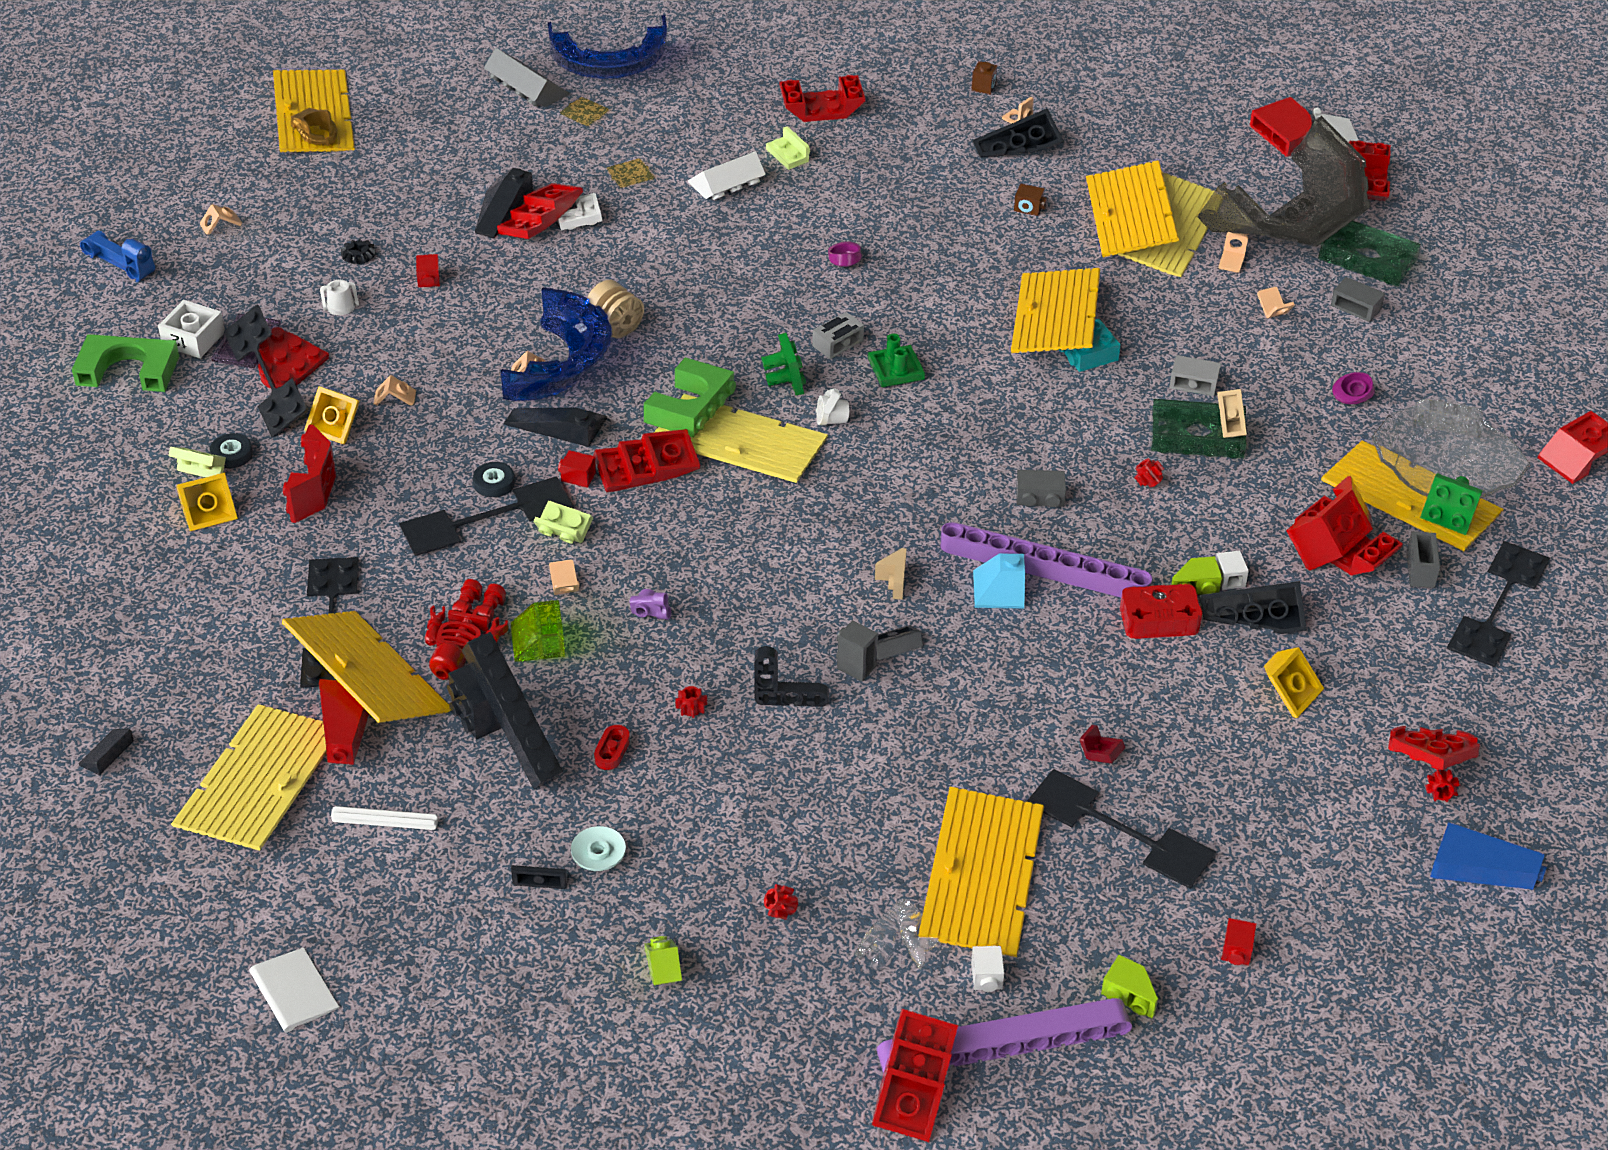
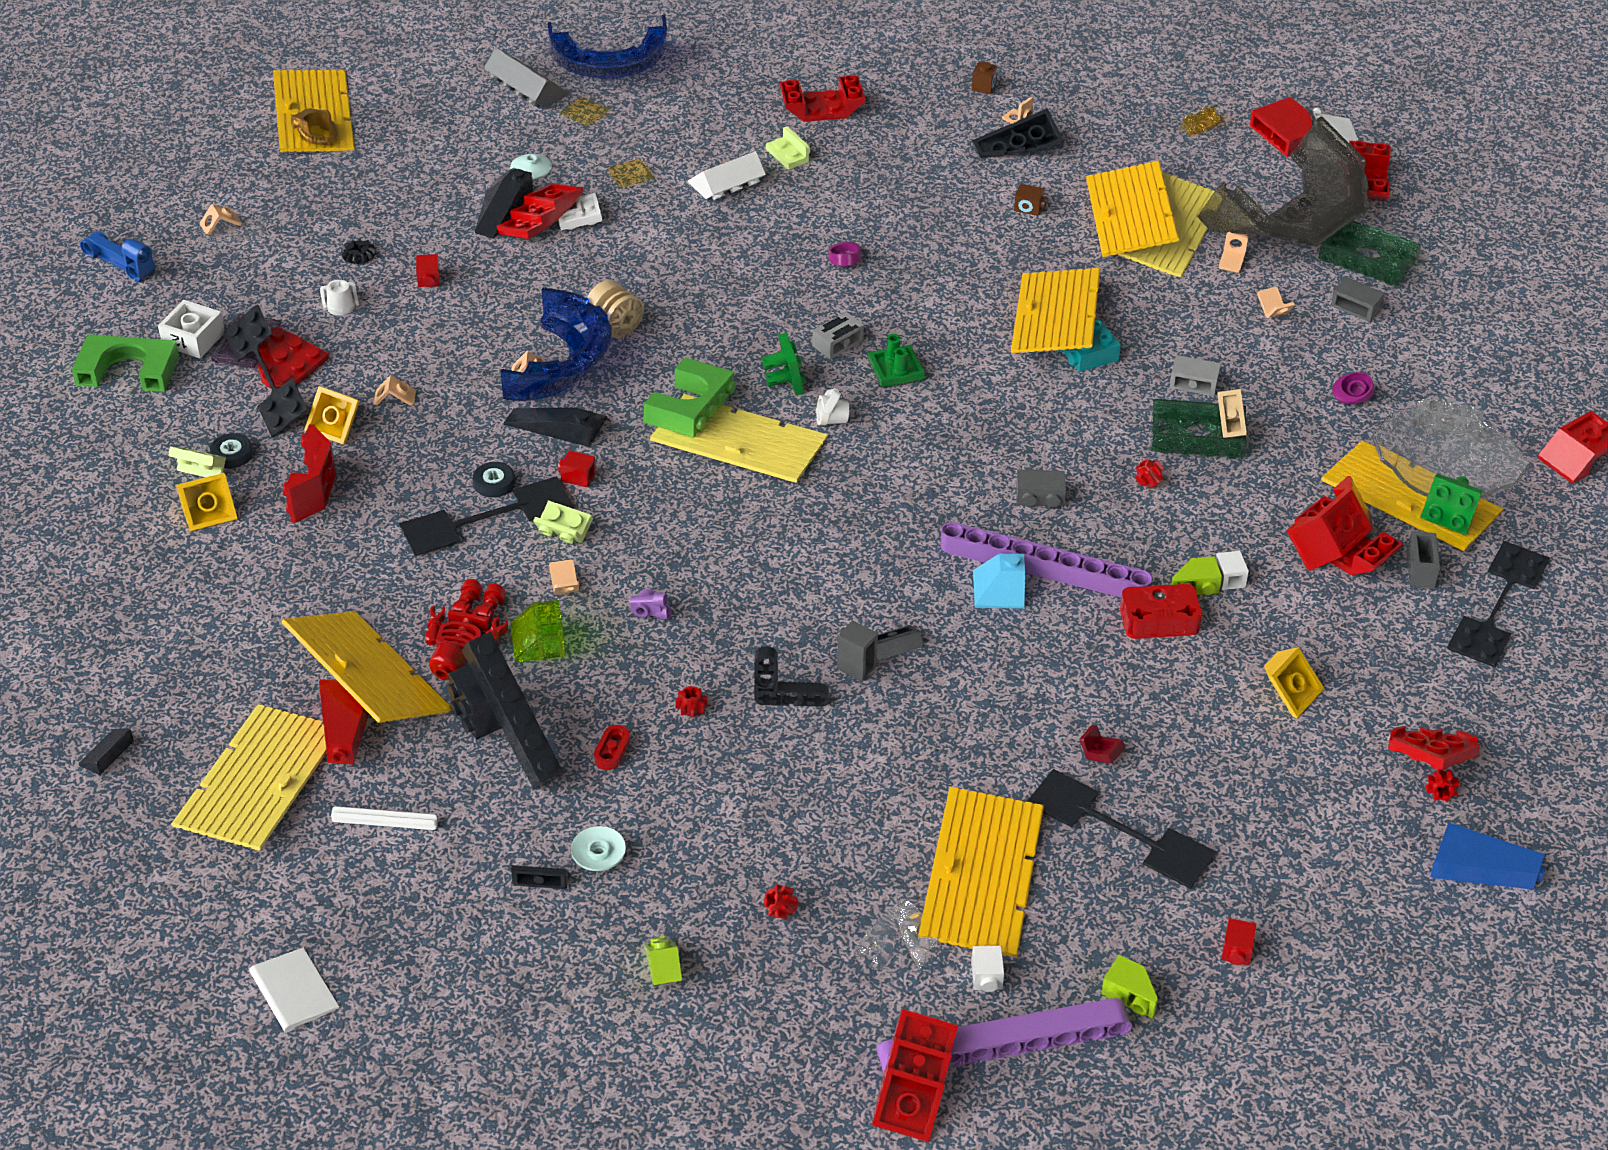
black hinge [300,557,359,688] -> none
red slope [593,429,700,493] -> none
tan slope [875,548,906,599] -> none
black wedge [1200,581,1307,634] -> none
none -> light aqua dish [511,154,552,179]
none -> clear yellow hinge [1179,105,1221,136]

